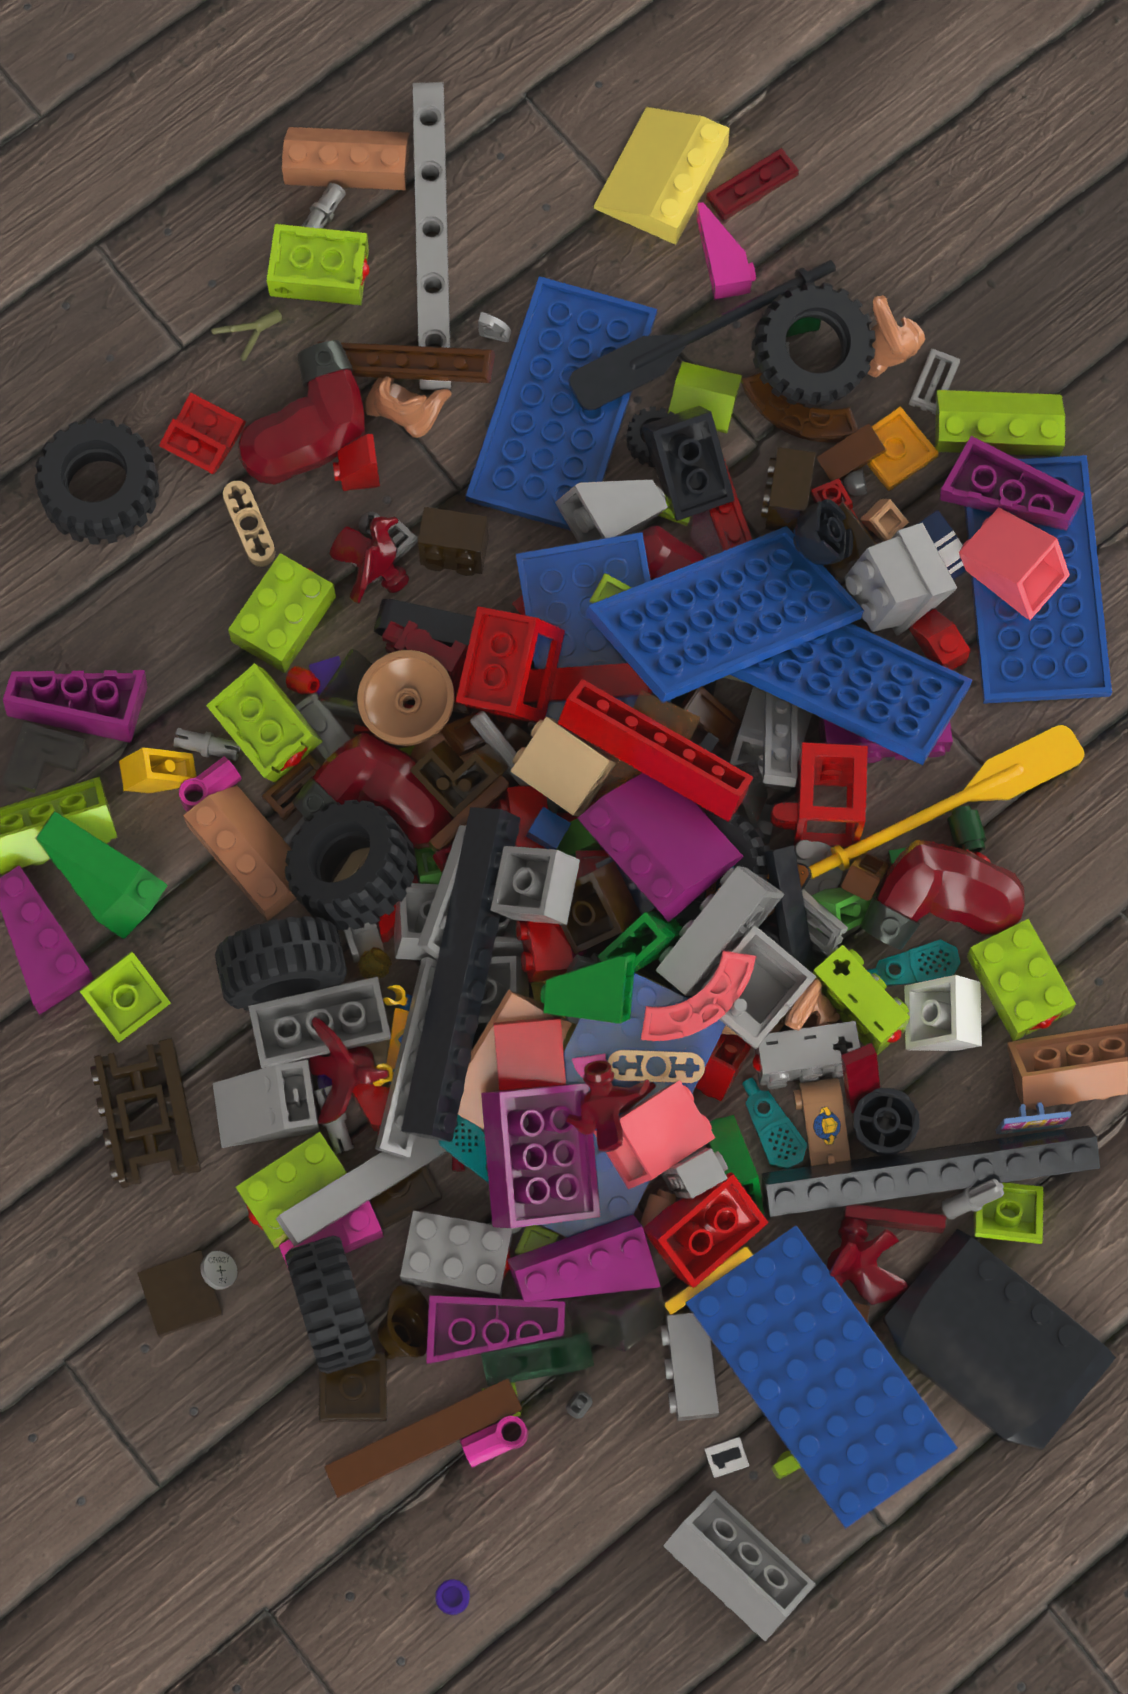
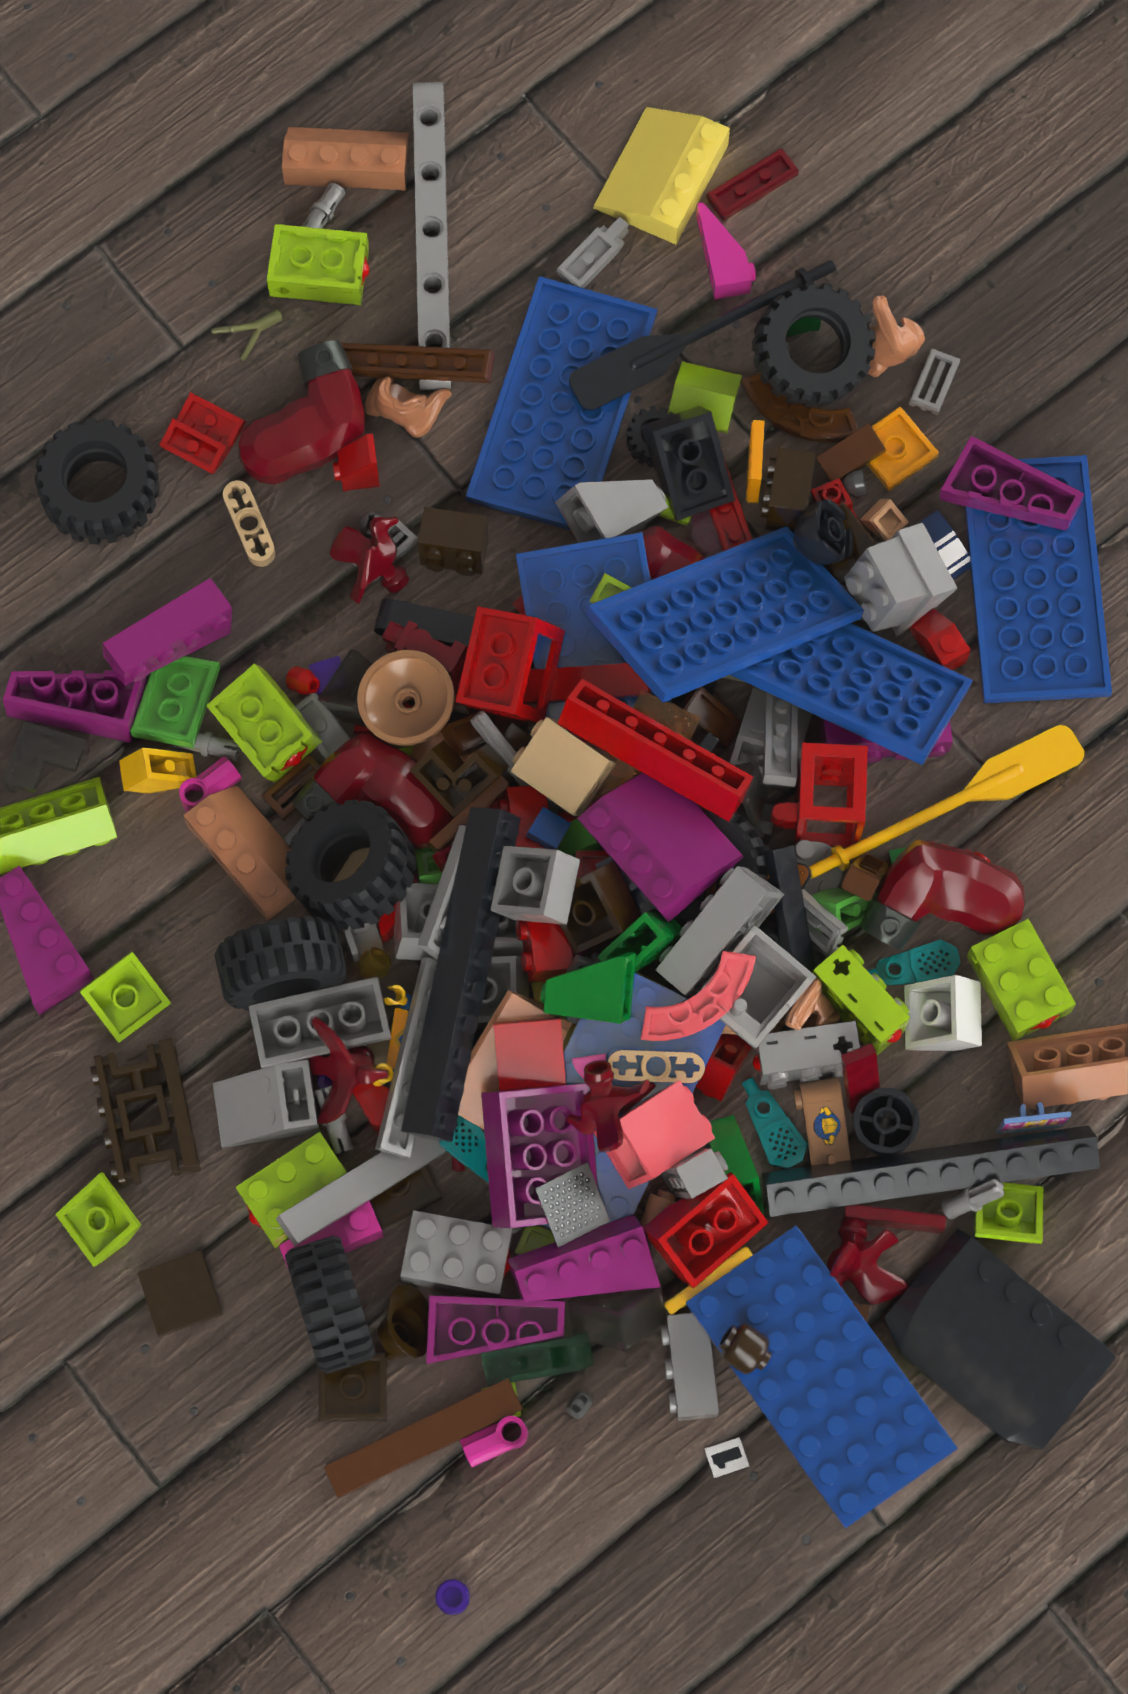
green wedge [35,811,168,939] -> none
light grey piece [200,1251,238,1290] -> none
lime piece [228,553,336,673] -> none
light grey tile [478,312,512,342] -> none
light grey slope [663,1490,816,1641] -> none
lime tile [771,1451,801,1480] -> none
lime slope [935,390,1065,456] -> none
dark green brick [947,806,986,853] -> none
coral slope [959,507,1070,620] -> none
none -> lime slope [55,1173,141,1267]
none -> magenta wedge [103,578,232,685]
none -> bright green tile [130,656,220,748]
none -> sticker [535,1163,610,1247]
none -> light grey hinge [556,217,629,288]
none -> dark brown head [719,1323,772,1374]
none -> light orange tile [746,420,765,503]

